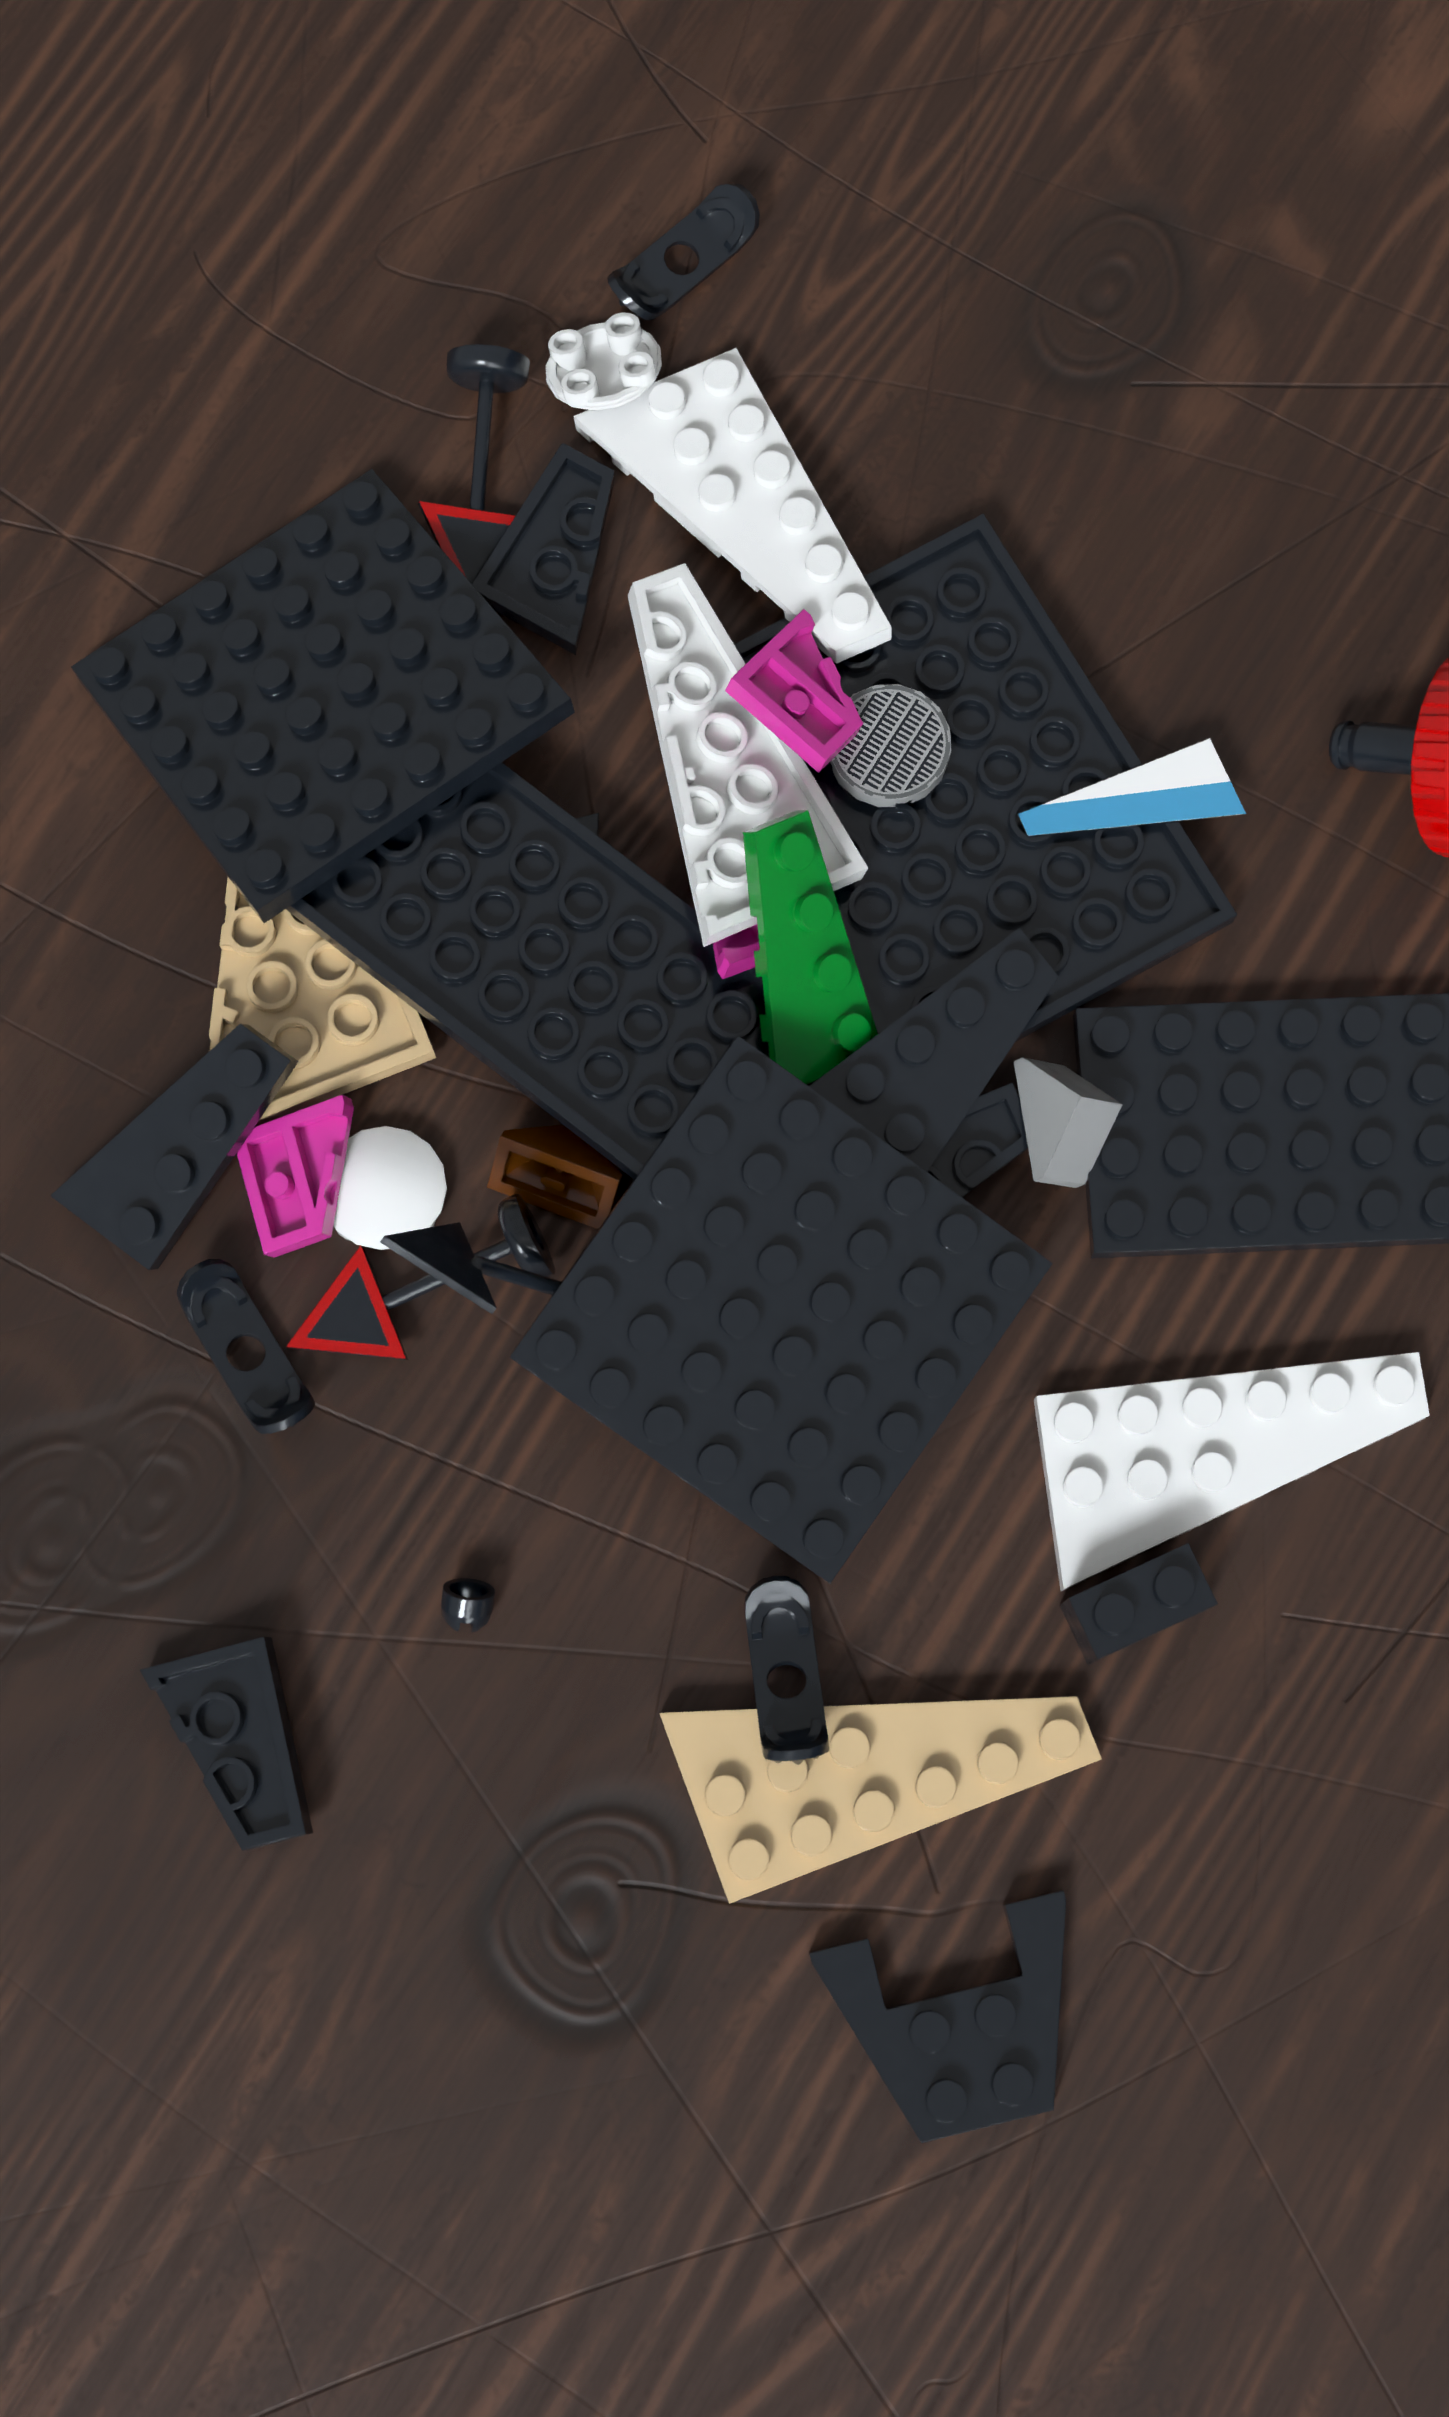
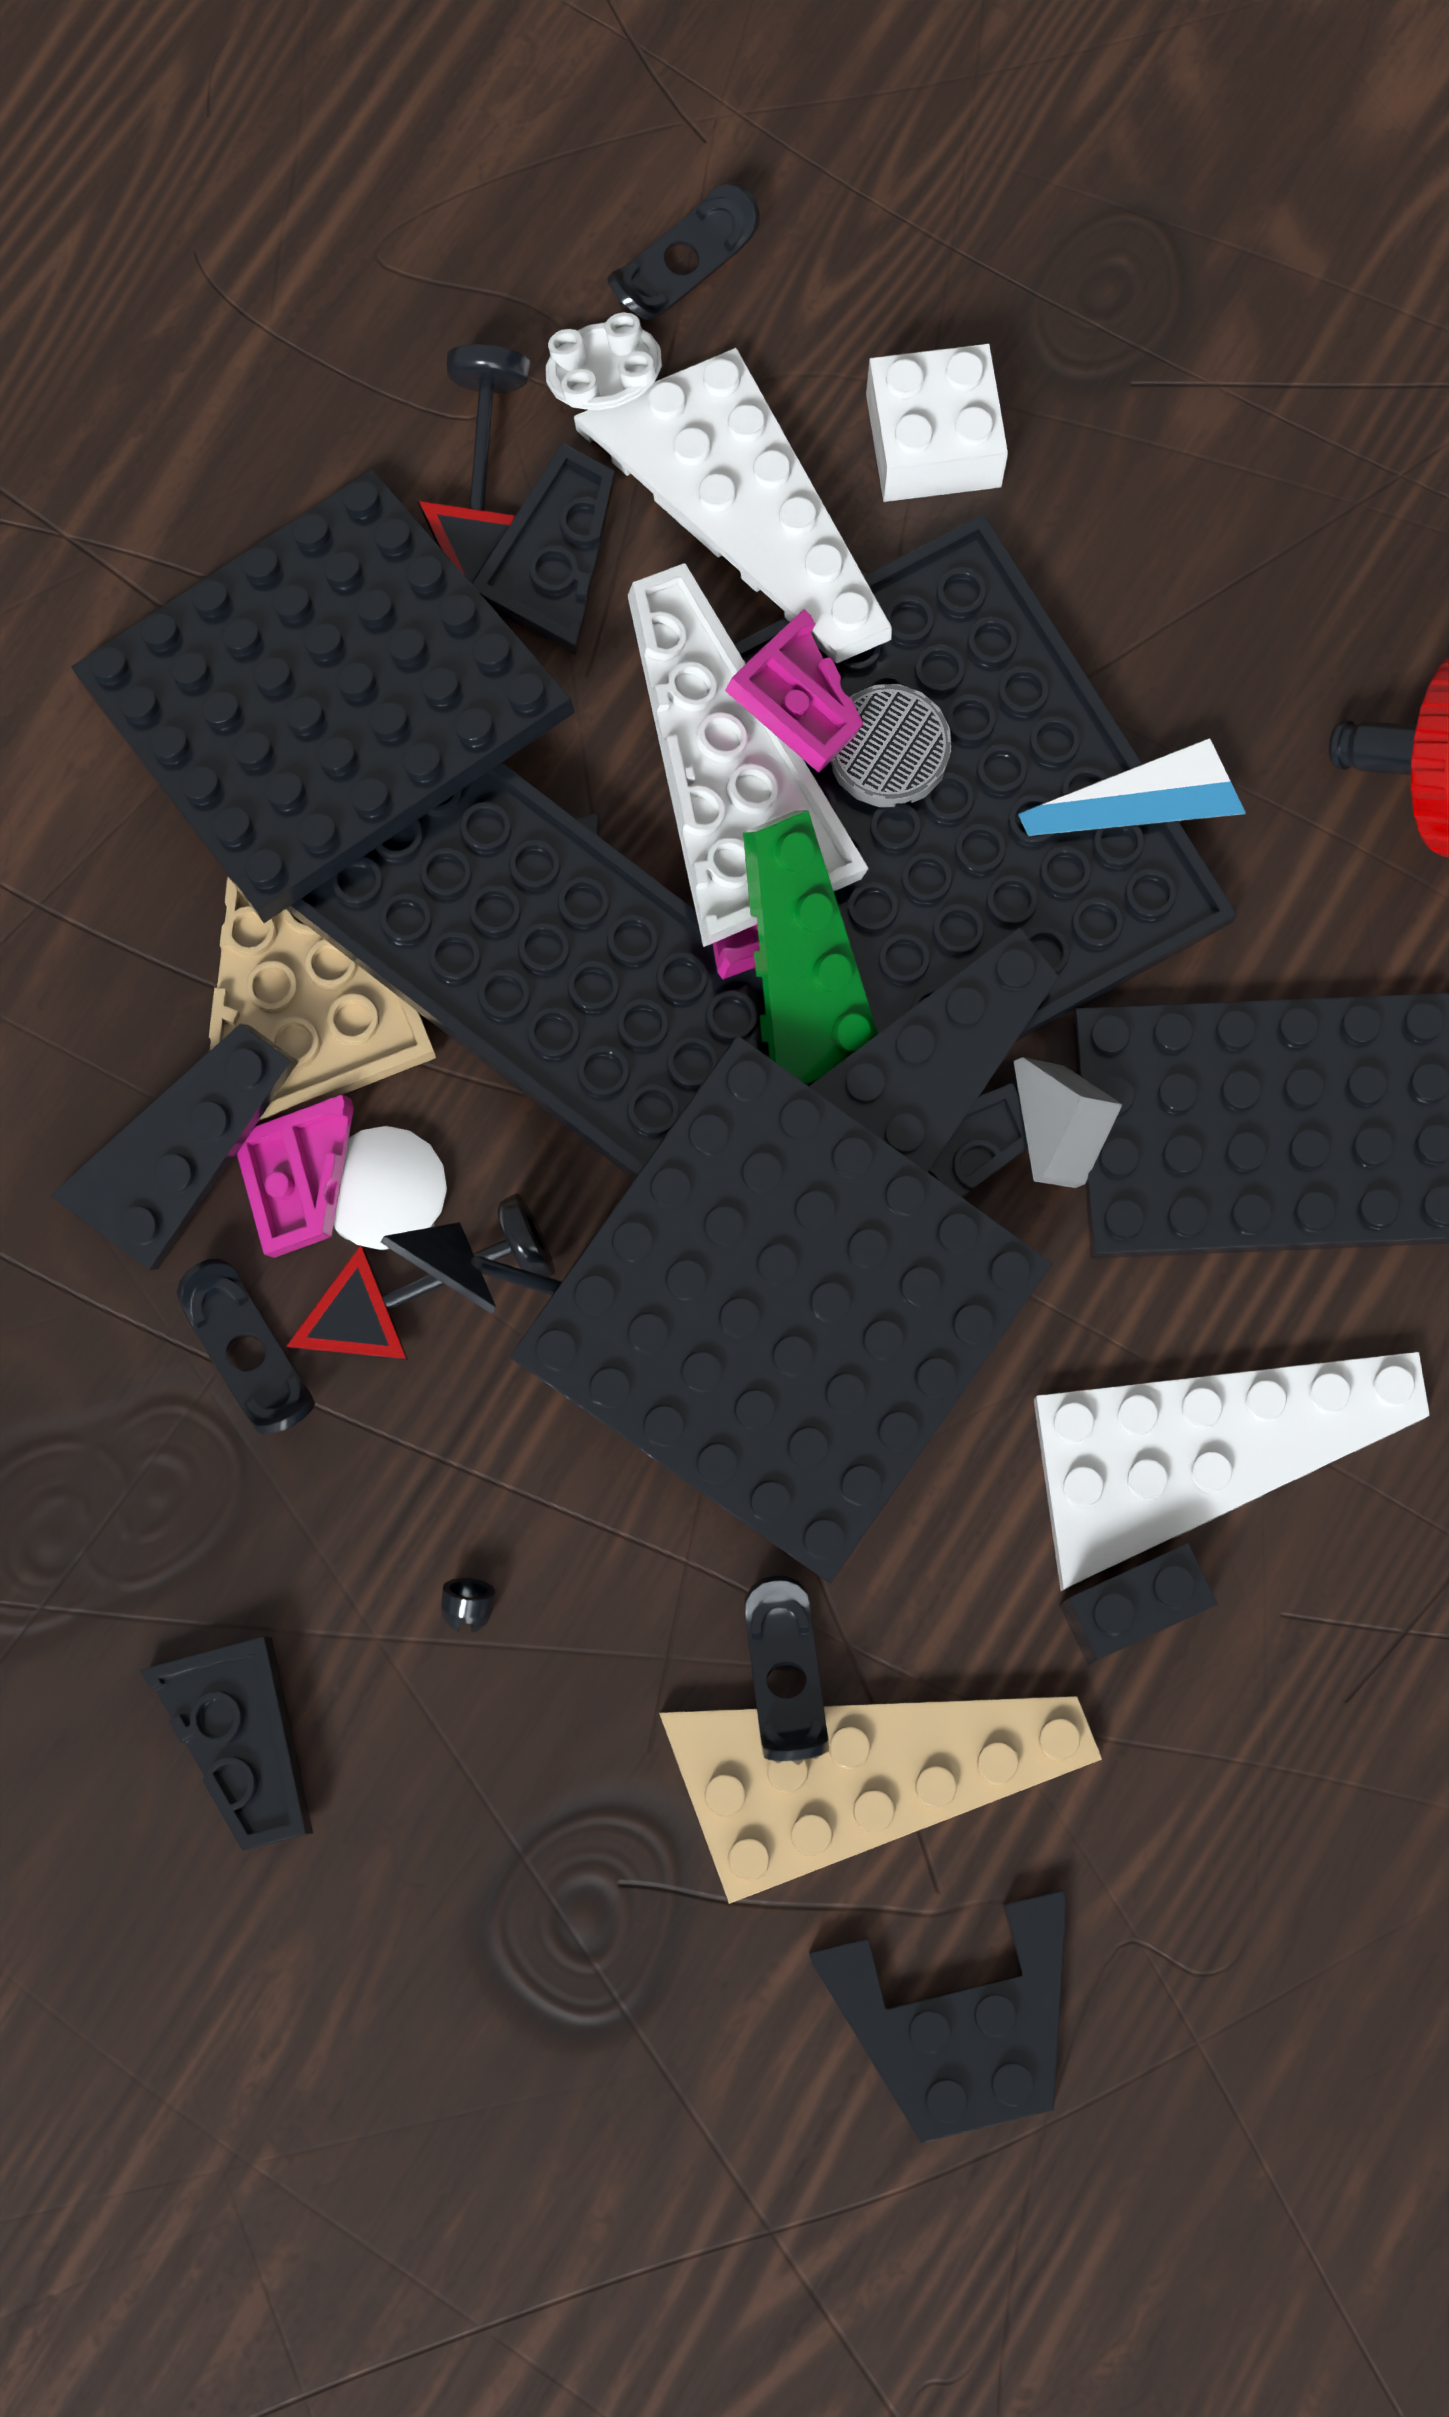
reddish brown slope [487,1125,623,1229] -> none
none -> white brick [866,344,1008,502]

